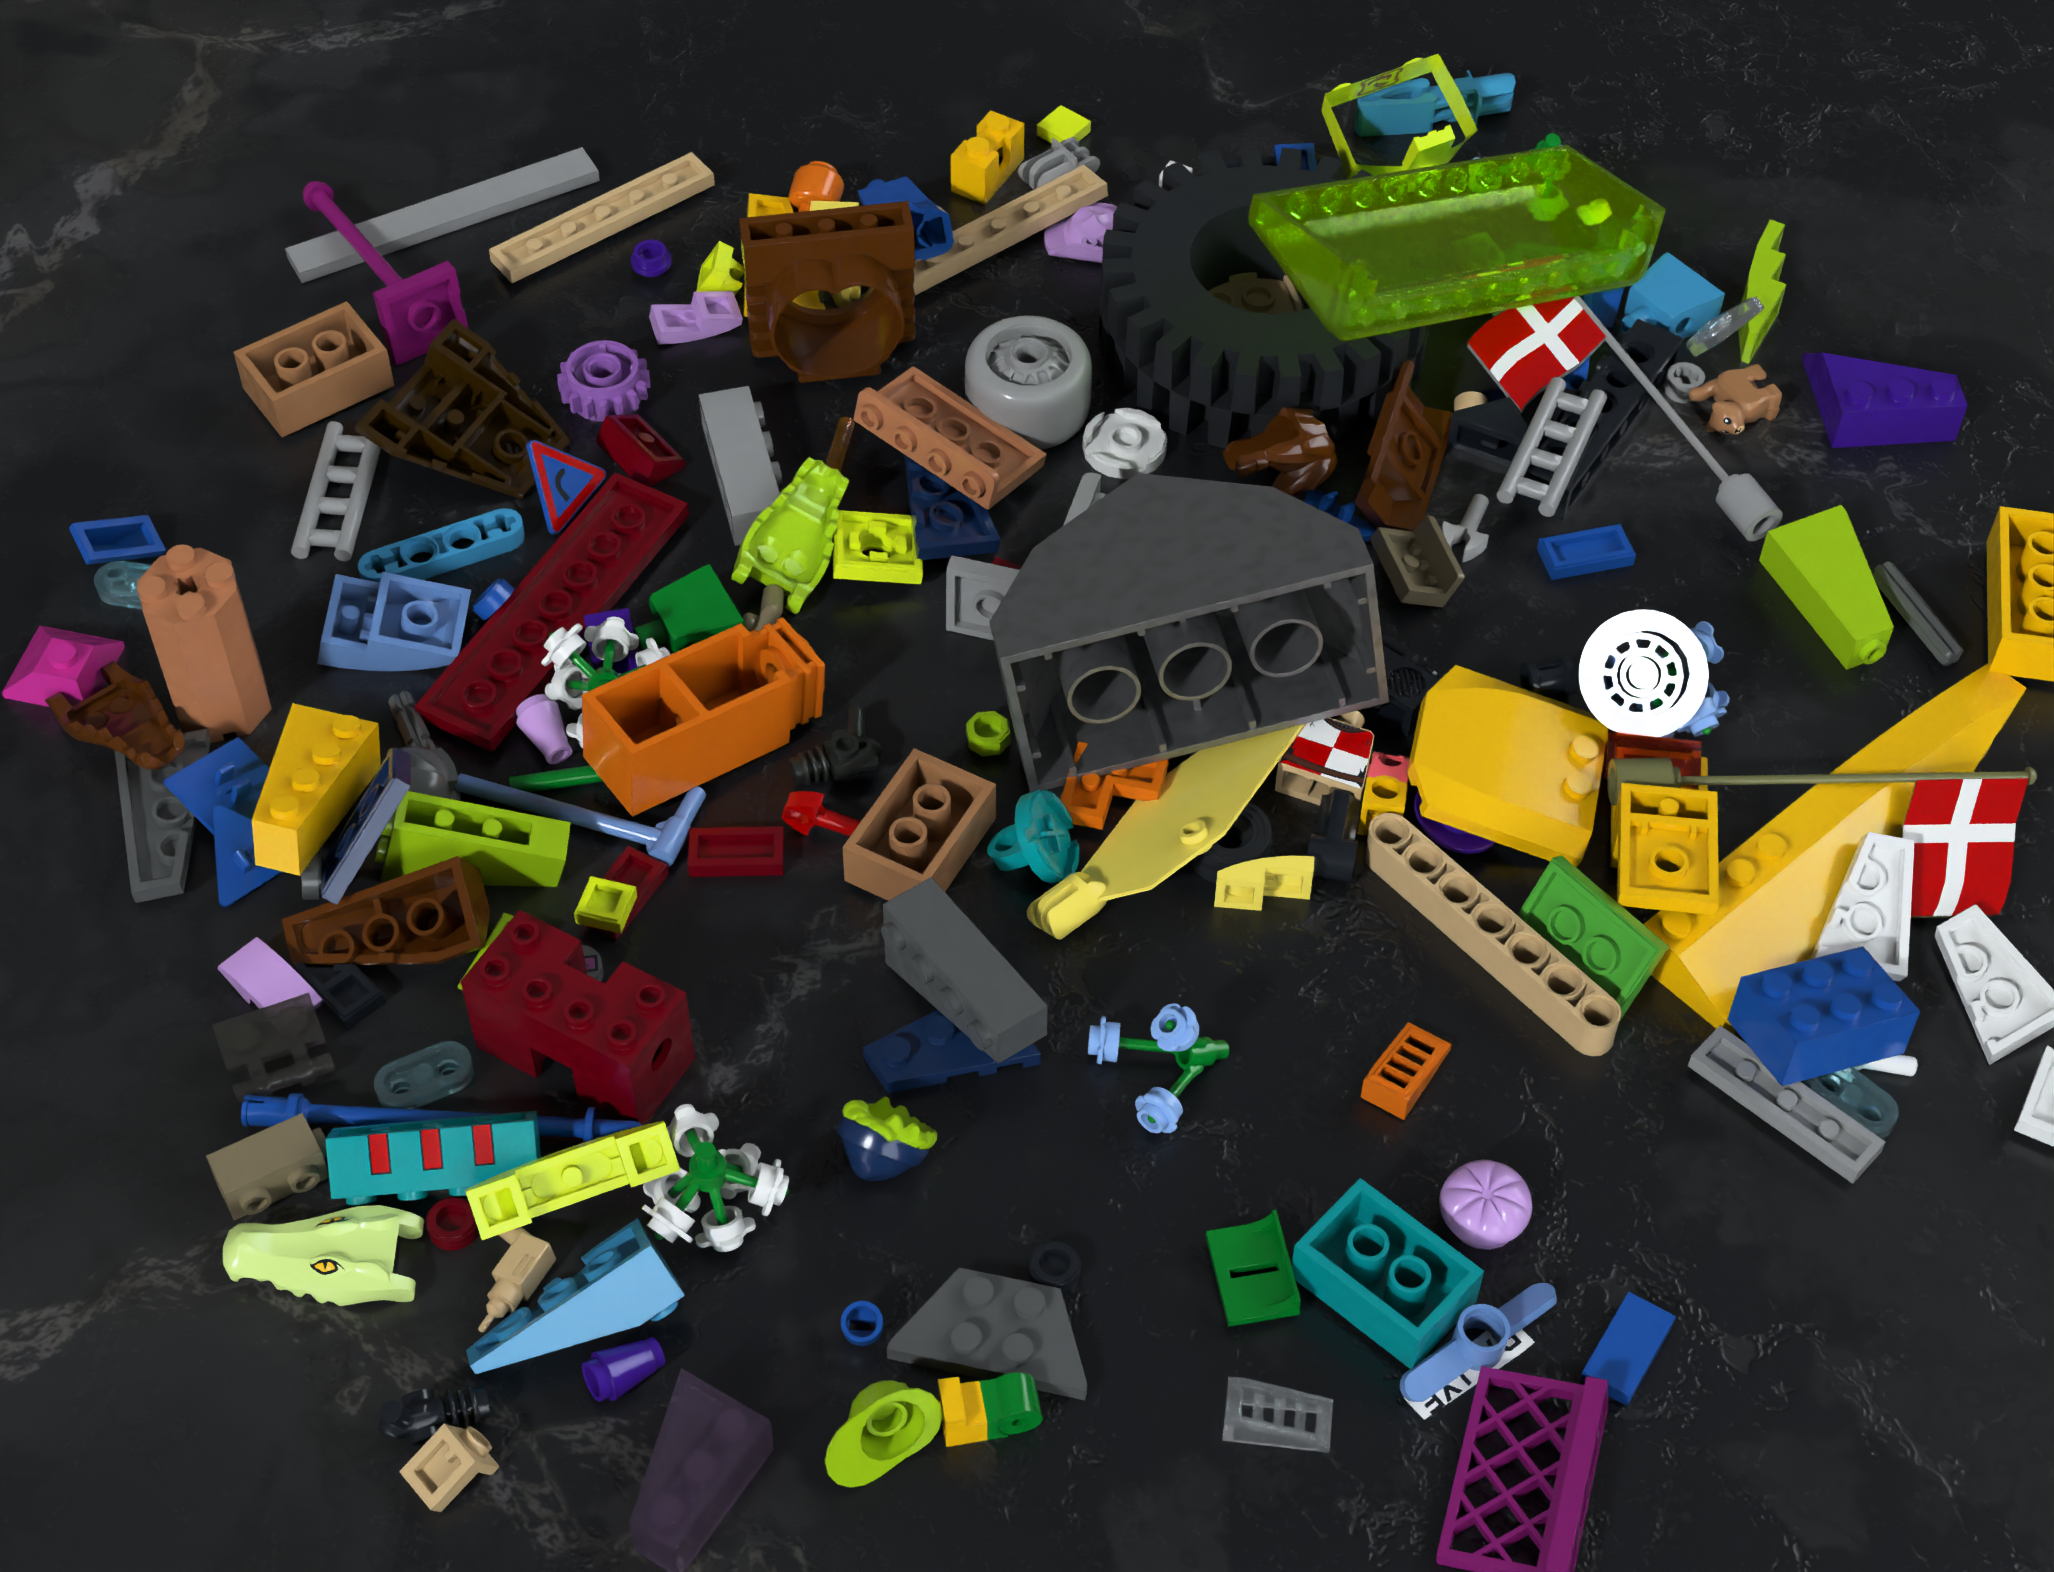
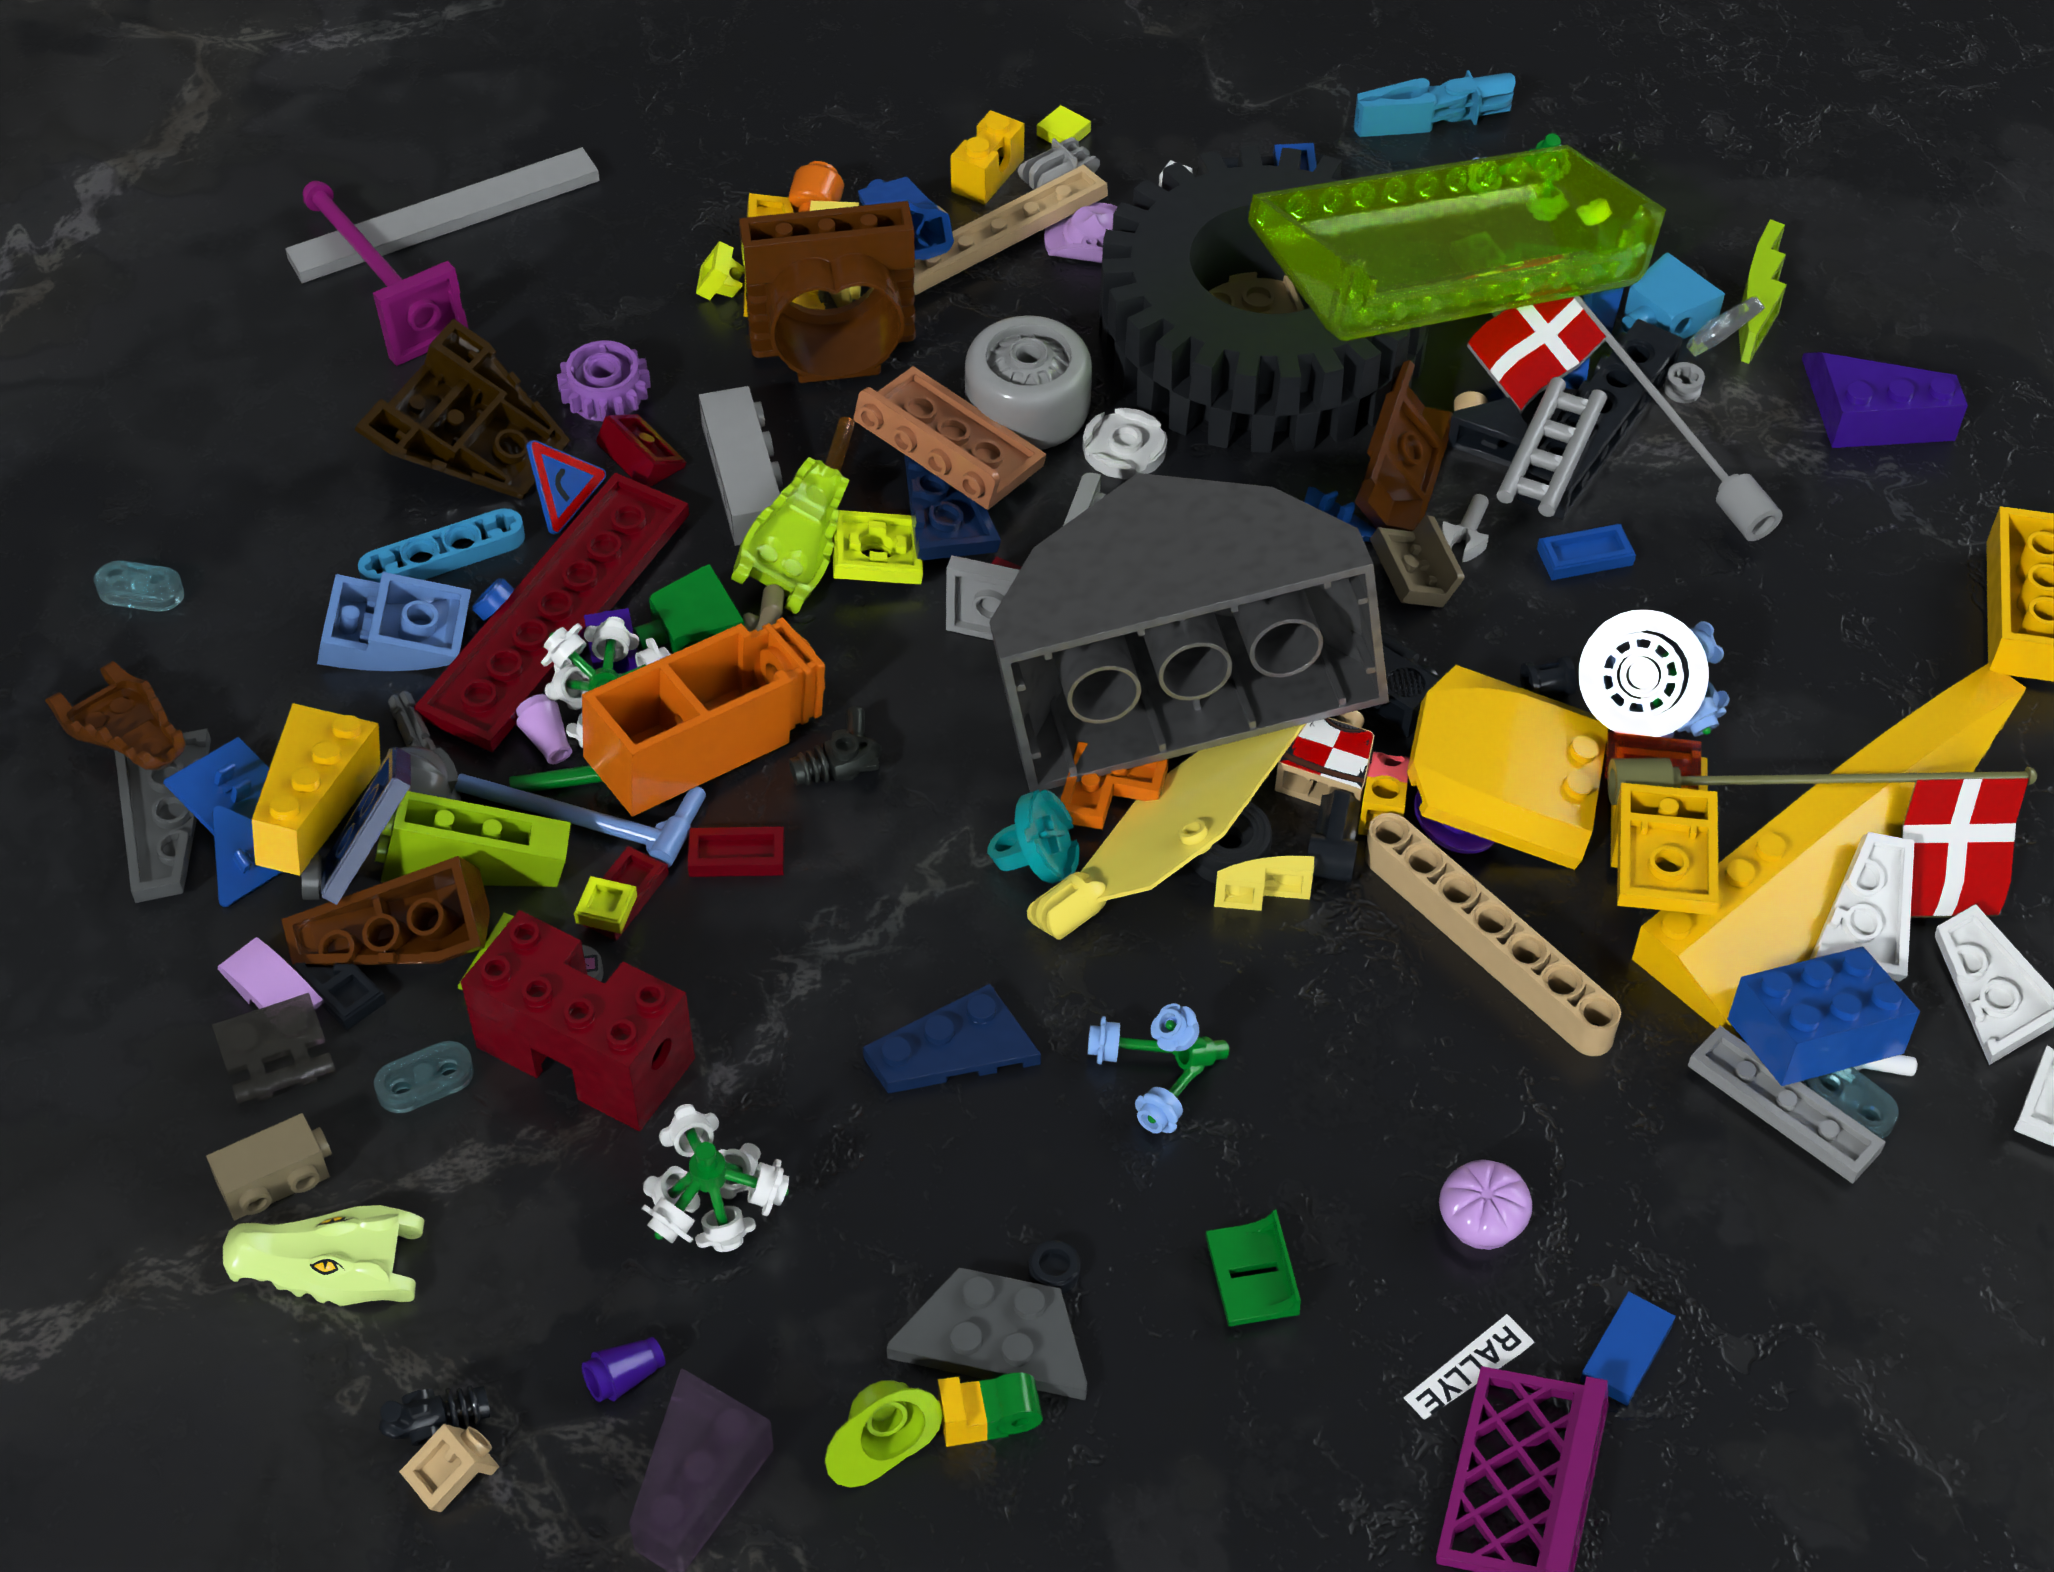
dark pink slope [2,625,125,707] -> none
blue slope [69,515,166,565] -> none
nougat brick [137,544,272,743] -> none
medium nougat brick [234,301,395,437] -> none
blue bar [241,1093,642,1142] -> none
light grey bar [291,421,381,561] -> none
teal brick [325,1110,541,1205] -> none
dark red tile [426,1197,479,1251] -> none
neon yellow slope [465,1121,680,1240] -> none
wedge [466,1218,685,1374] -> none
tan piece [478,1227,556,1332] -> none
tan plate [489,152,715,283] -> none
dark purple plate [631,240,672,277] -> none
lavender slope [649,291,743,345] -> none
red bar [782,791,861,836] -> none
hair [837,1097,937,1181] -> none
blue hinge [841,1301,884,1347] -> none
medium nougat brick [843,748,996,901] -> none
dark grey wedge [881,877,1048,1064] -> none
lime tile [966,711,1011,757] -> none
reddish brown piece [1222,407,1338,497] -> none
clear slope [1222,1376,1333,1453] -> none
teal brick [1291,1178,1484,1369] -> none
neon yellow piece [1321,54,1478,191] -> none
orange slope [1360,1022,1452,1120] -> none
medium blue piece [1400,1283,1557,1402] -> none
bright green tile [1517,855,1669,1021] -> none
medium nougat animal [1688,364,1782,435] -> none
lime slope [1759,505,1894,670] -> none
dark grey axle [1872,561,1964,666] -> none

